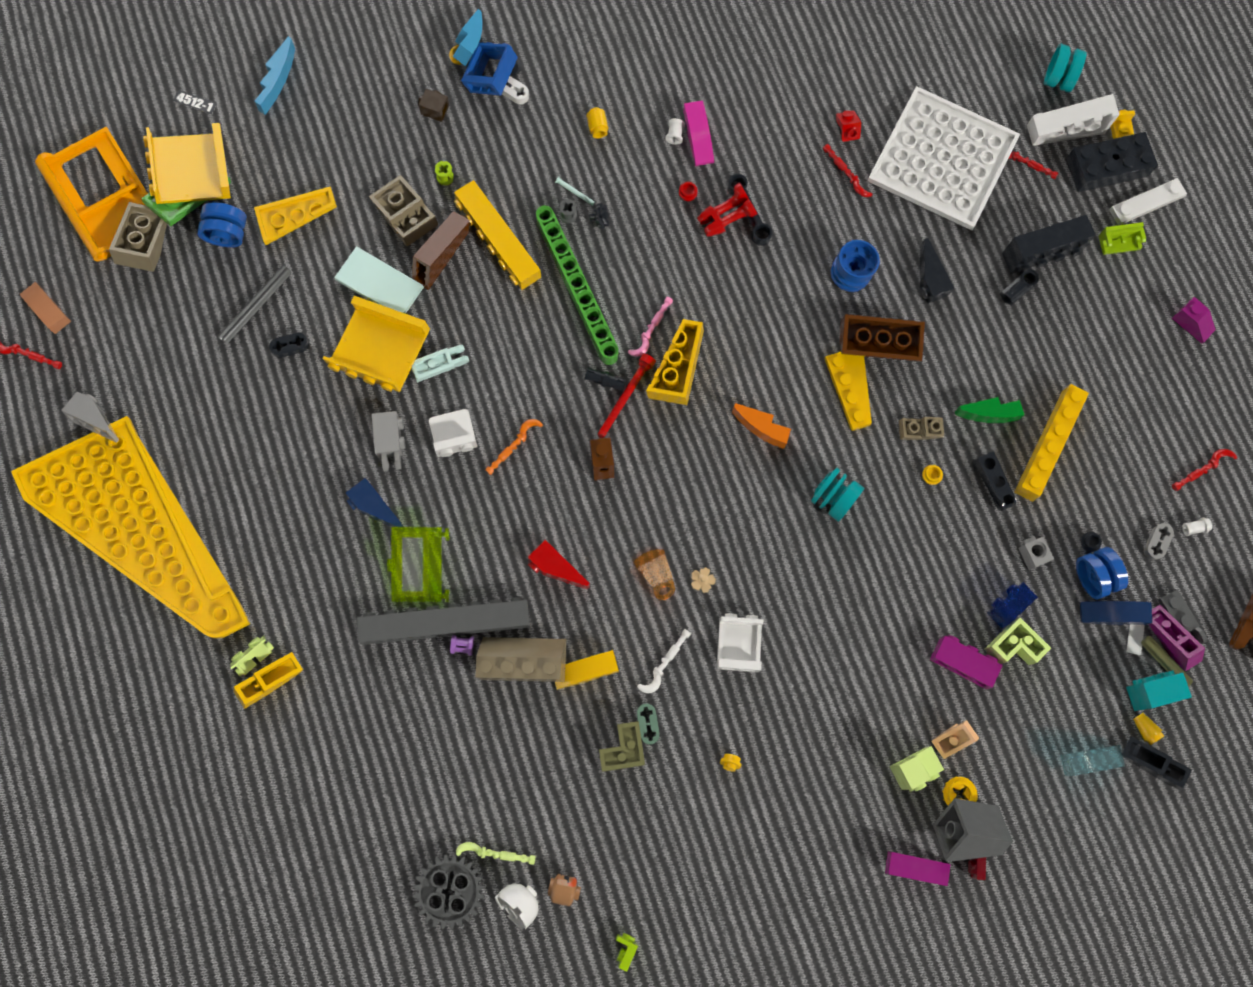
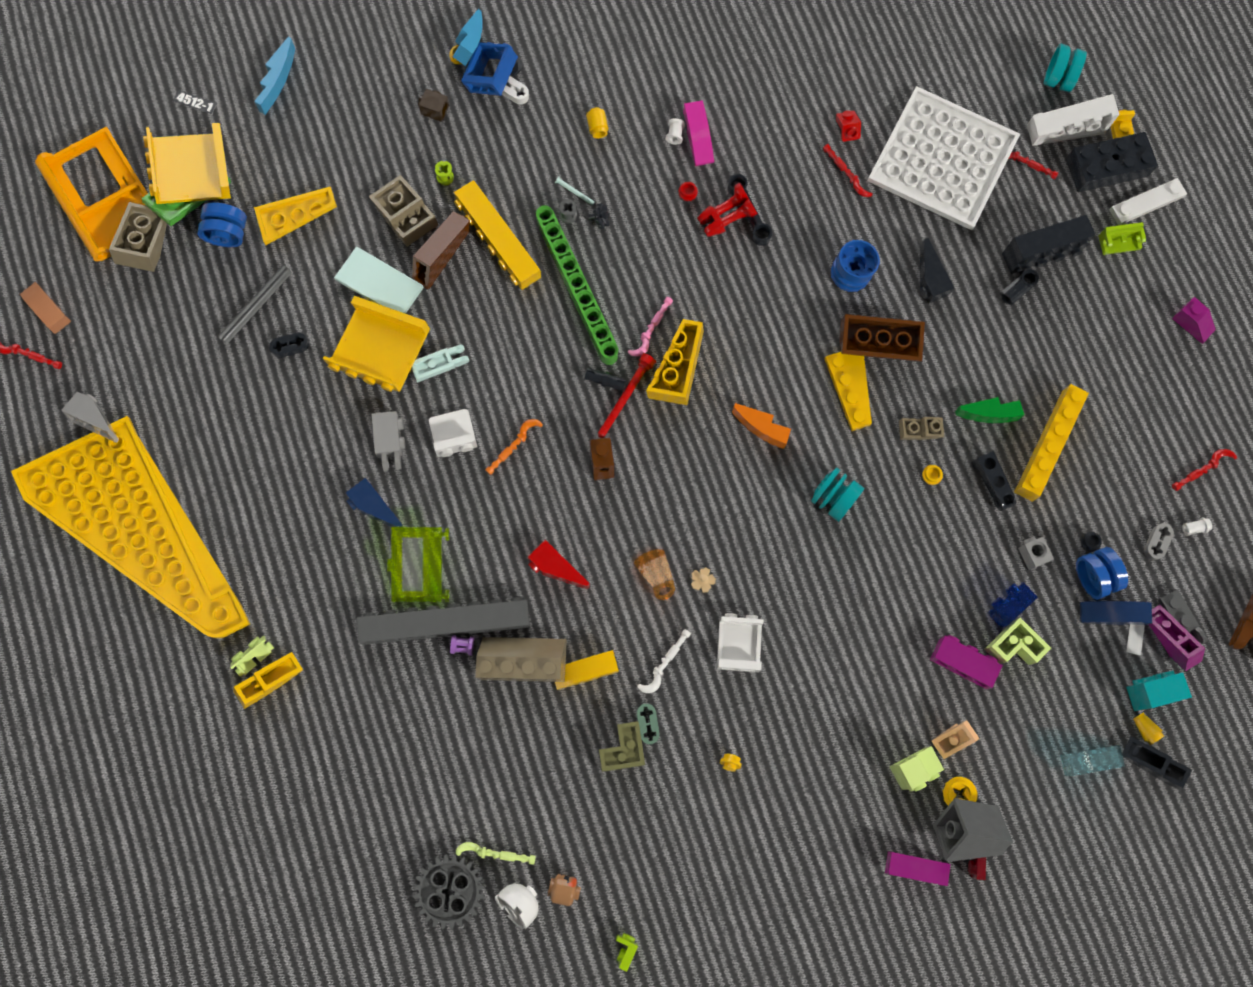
olive axle [1141,635,1193,687] -> none

